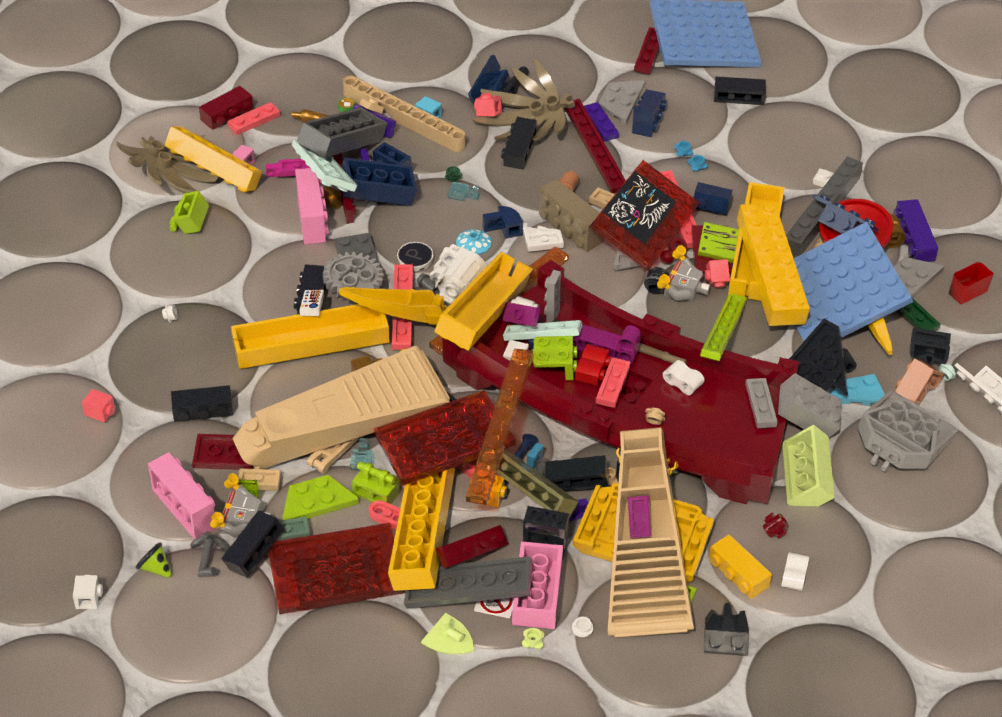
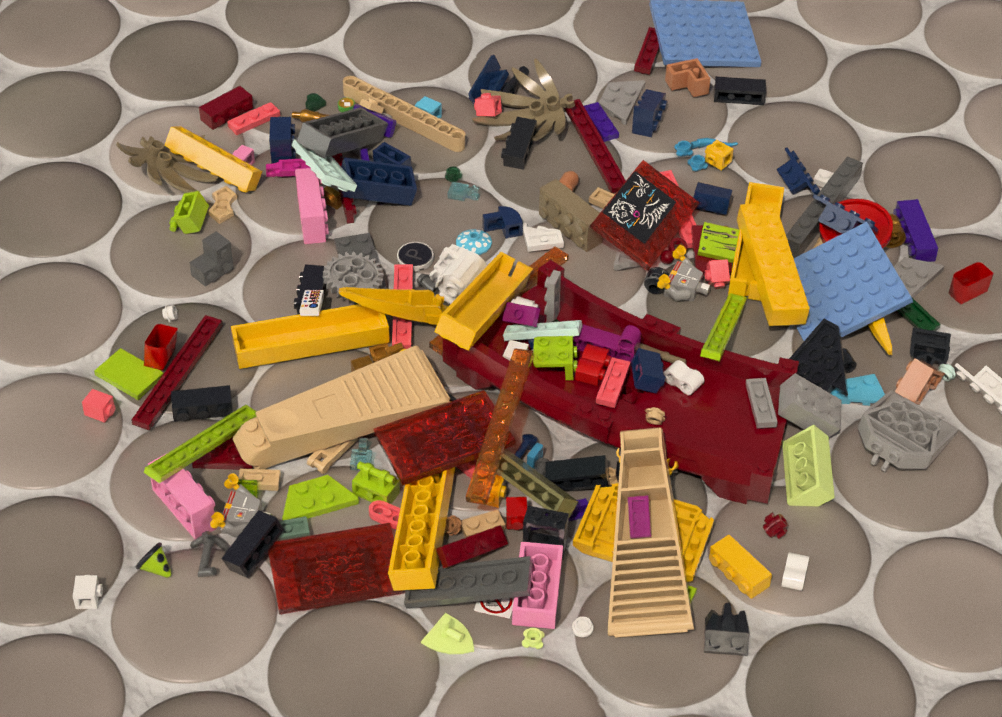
none -> lime tile [94,348,164,400]
none -> dark red plate [131,315,223,430]
none -> red piece [144,324,178,370]
none -> lime tile [144,404,257,483]
none -> dark grey brick [189,231,234,287]
none -> tan tile [208,186,237,224]
none -> dark blue brick [269,117,296,164]
none -> clear green tile [305,93,326,111]
none -> pearl gold plate [369,342,403,363]
none -> medium nougat plate [445,515,461,536]
none -> tan plate [461,510,505,538]
none -> red brick [506,497,527,530]
none -> dark blue brick [631,348,665,393]
none -> nougat brick [665,58,710,97]
none -> dark azure animal [690,138,738,149]
none -> yellow brick [705,140,733,171]
none -> dark blue bracket [777,147,820,195]

